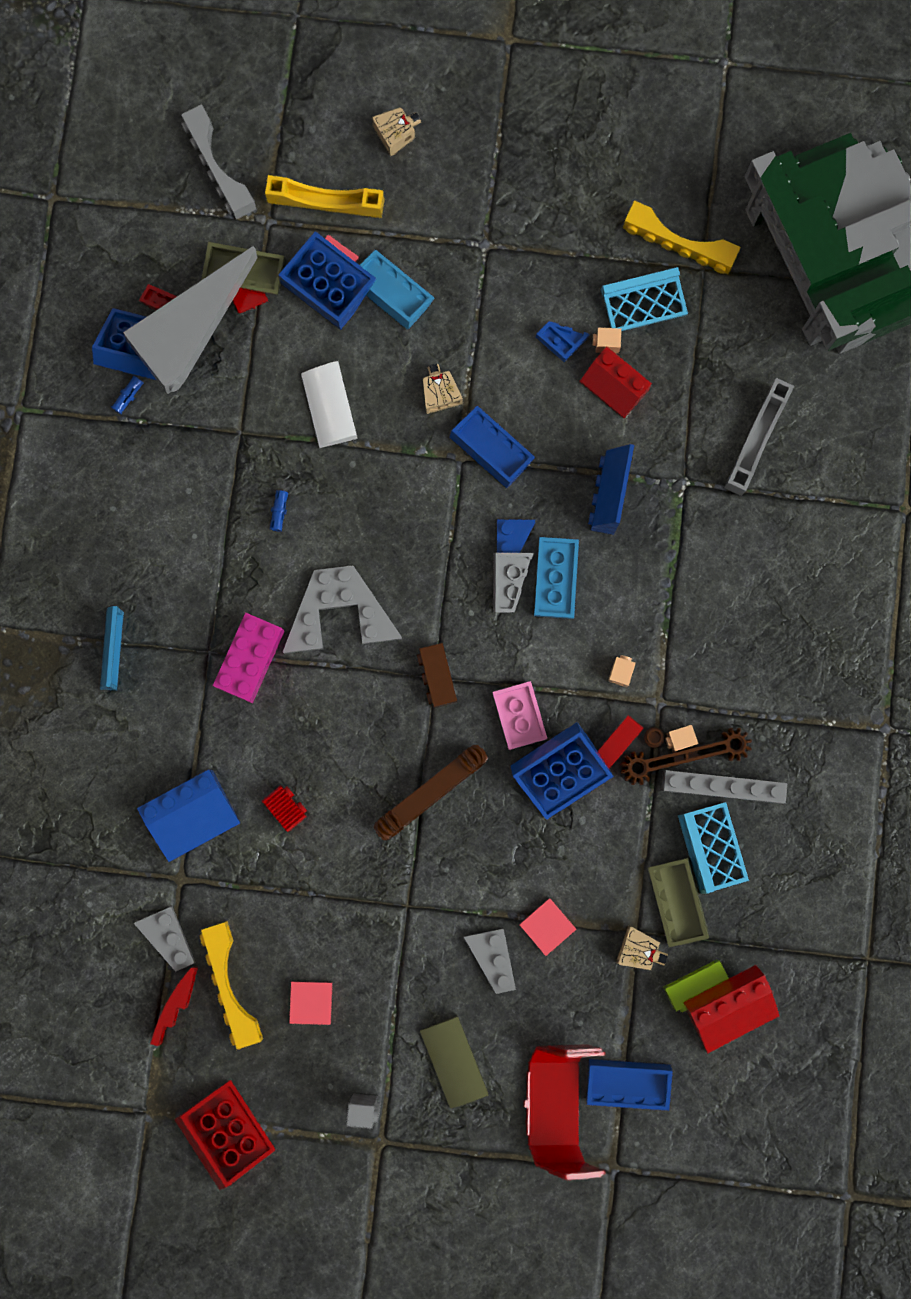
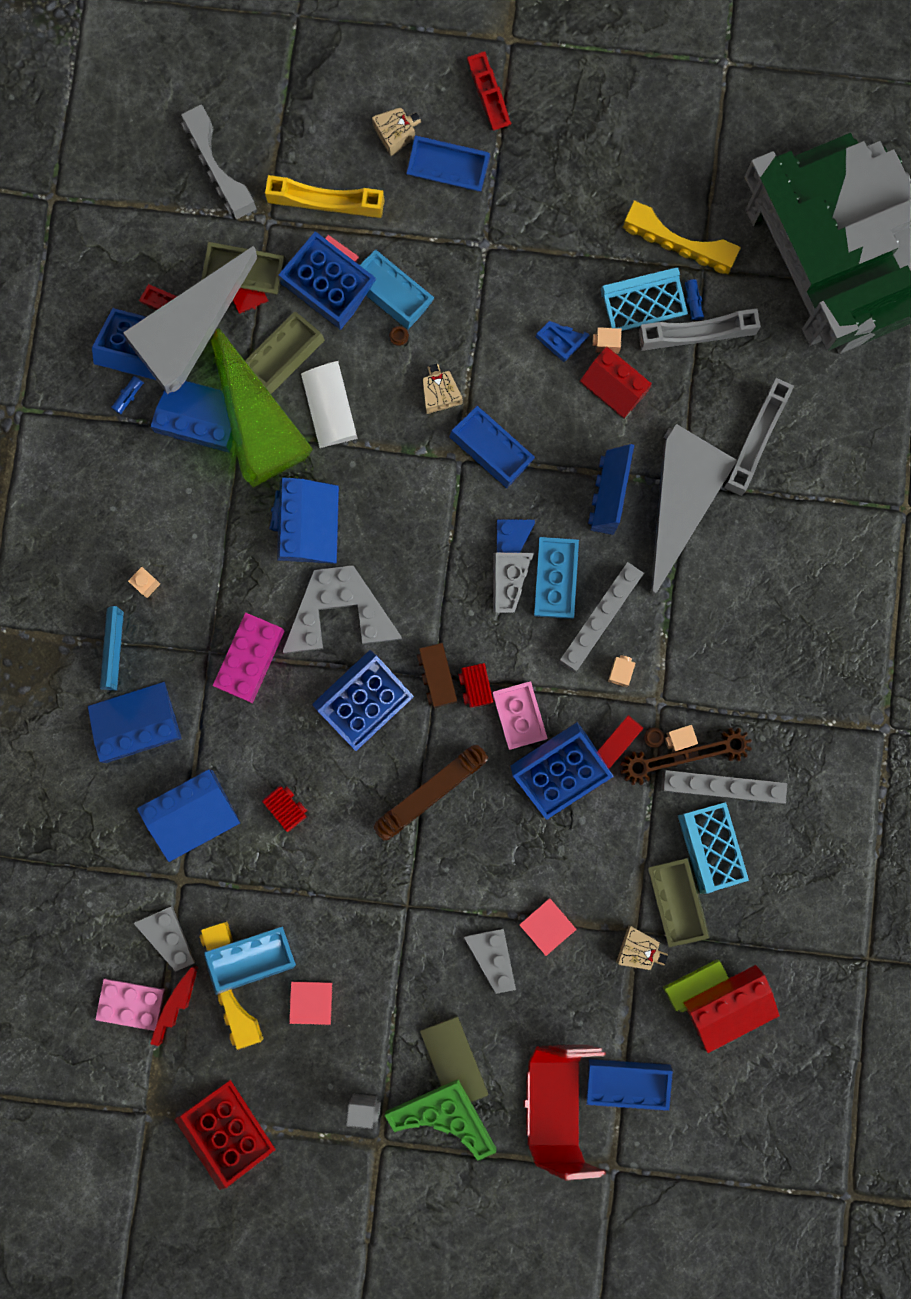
none -> blue slope [88,682,182,763]
none -> bright pink plate [96,978,165,1031]
none -> light nougat brick [128,567,160,598]
none -> blue slope [150,381,246,453]
none -> dark azure slope [204,927,296,995]
none -> clear neon green slope [211,328,313,487]
none -> olive slope [241,311,325,395]
none -> blue slope [277,478,339,564]
none -> blue slope [312,650,414,751]
none -> bright green plate [385,1079,496,1161]
none -> reddish brown plate [389,326,409,346]
none -> blue slope [407,135,490,192]
none -> red brick [458,663,493,708]
none -> red slope [467,51,511,131]
none -> light grey arch [559,562,644,673]
none -> light grey arch [638,309,760,351]
none -> light grey slope [650,424,737,596]
none -> blue pin [685,279,704,321]

